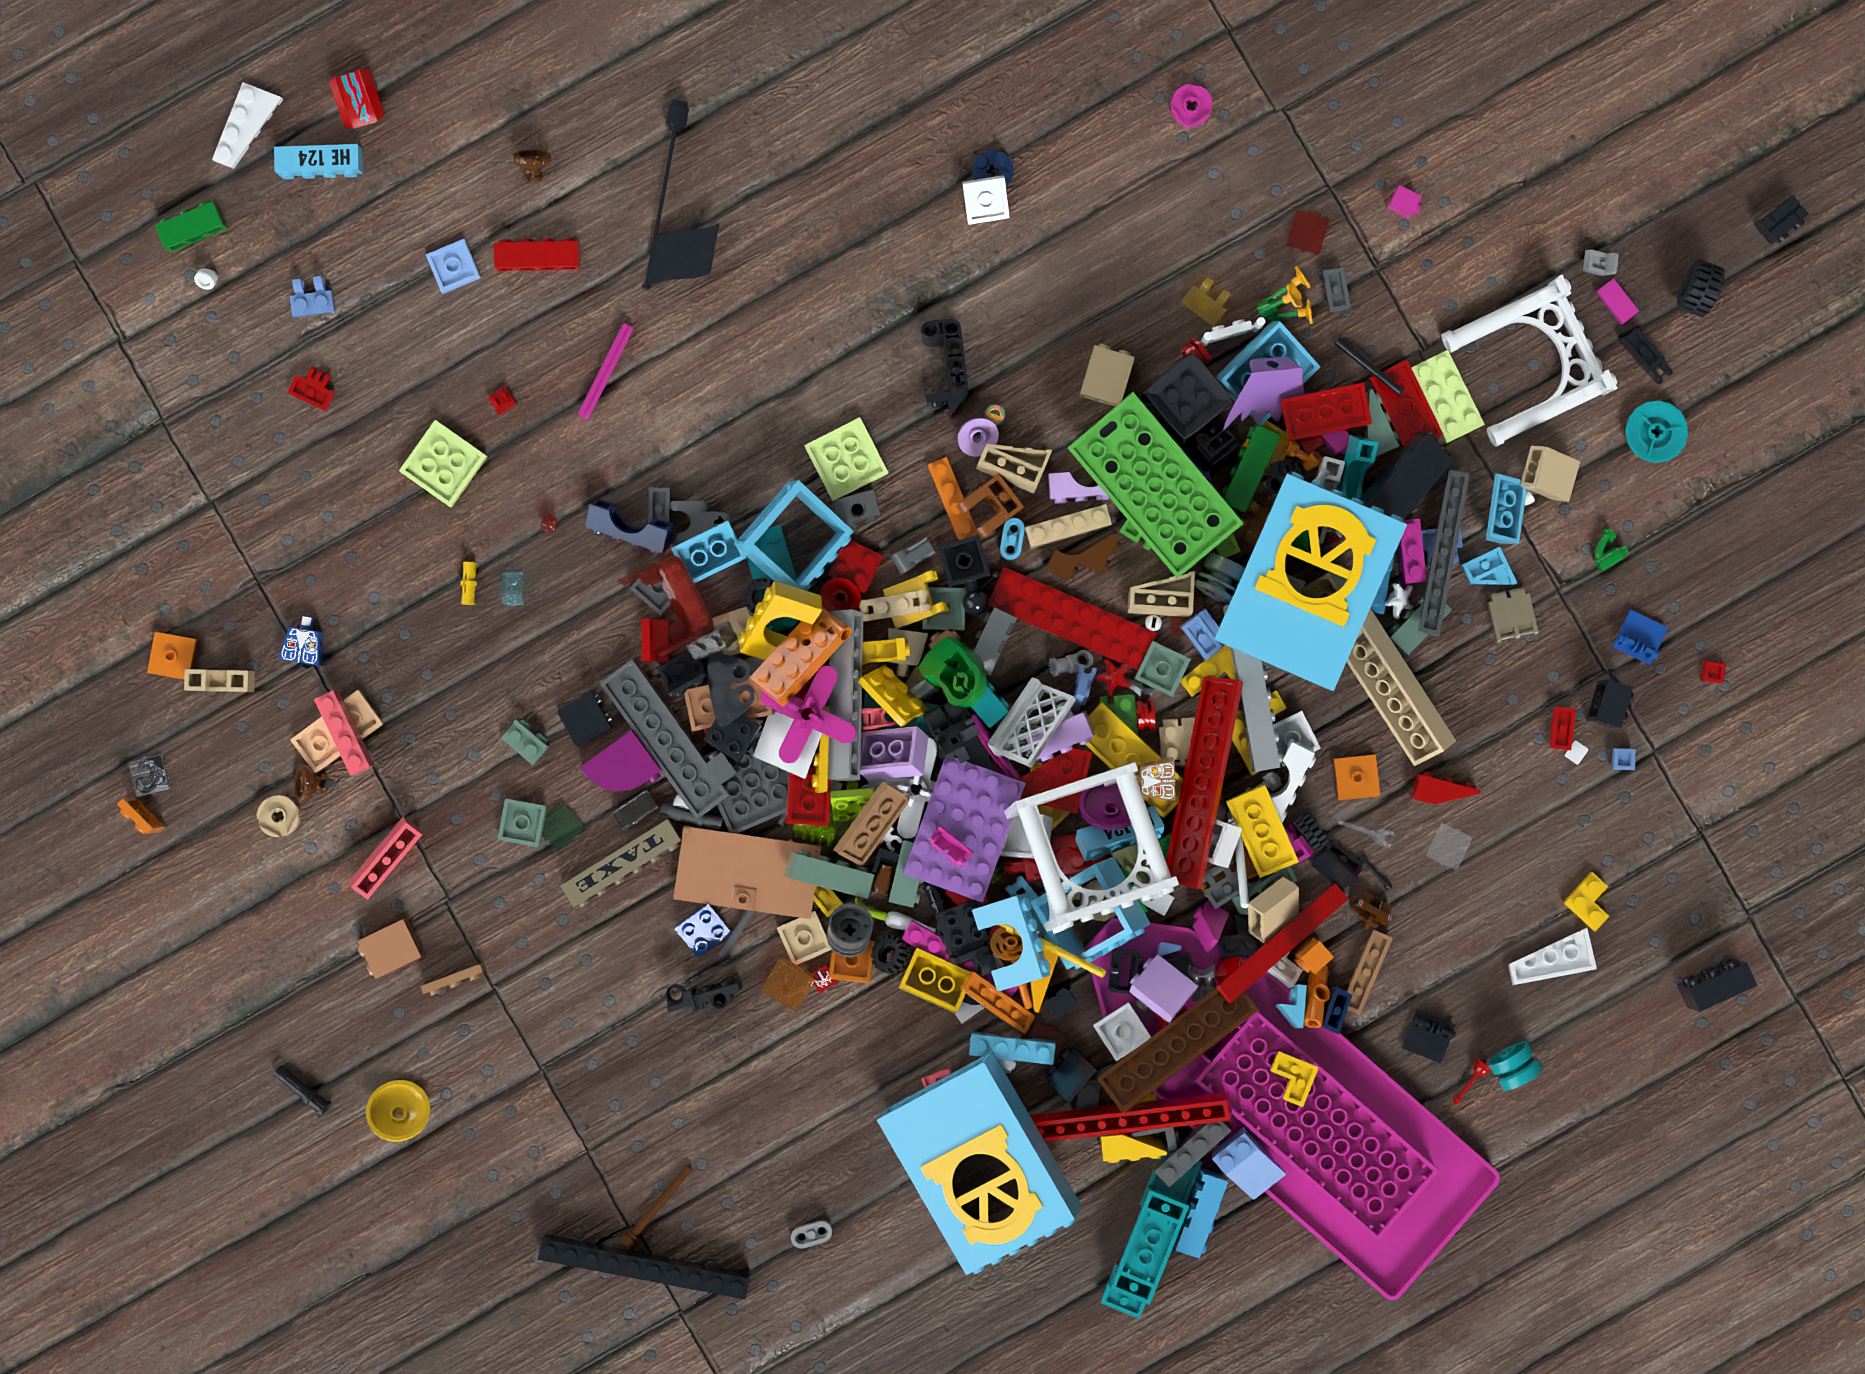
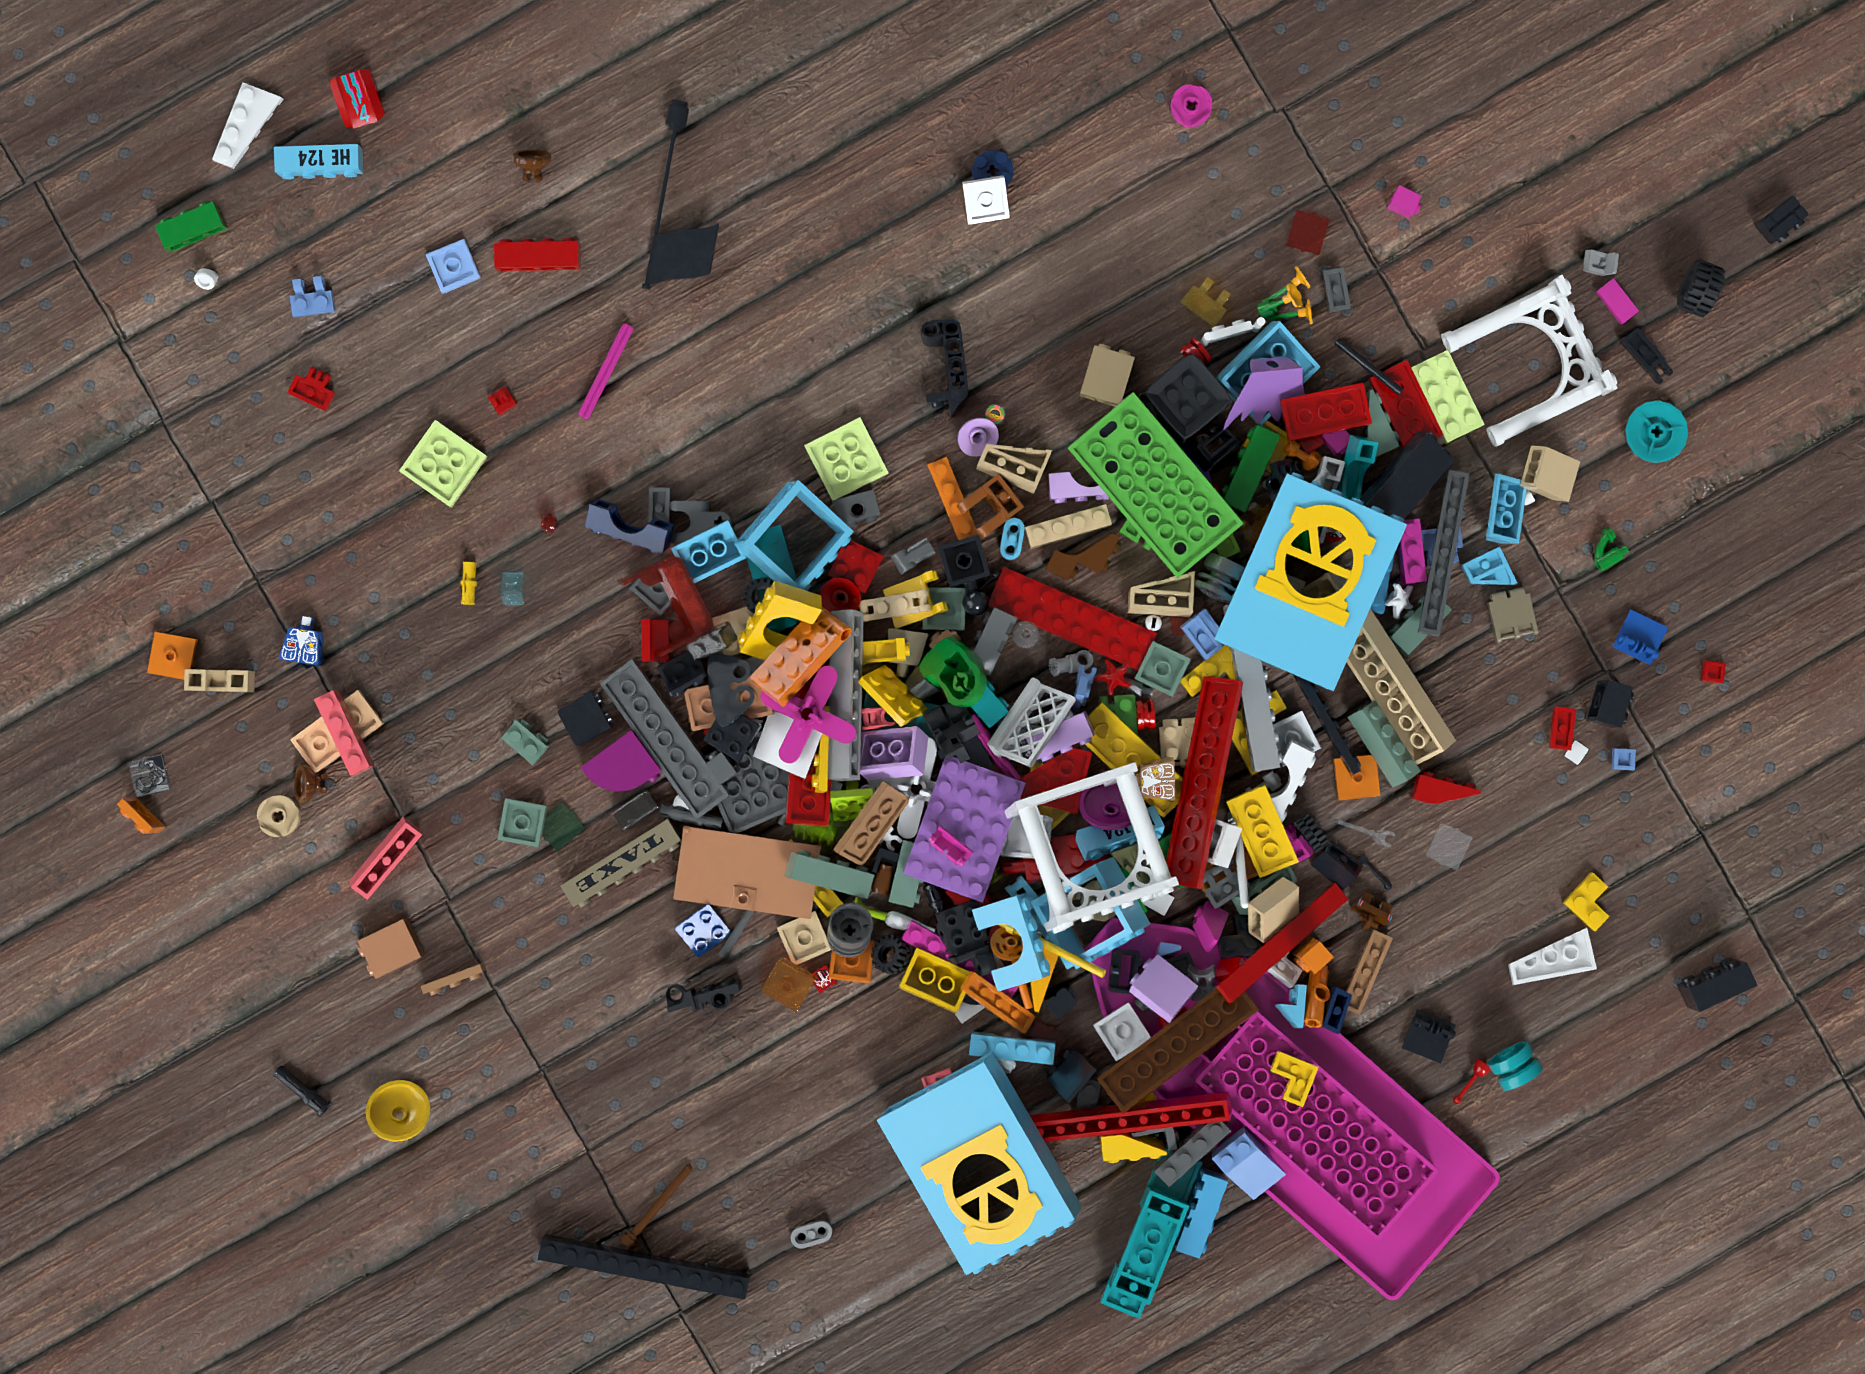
none -> clear head [1012,621,1039,649]
none -> black plate [1292,674,1361,776]
none -> sand green brick [1348,700,1420,787]

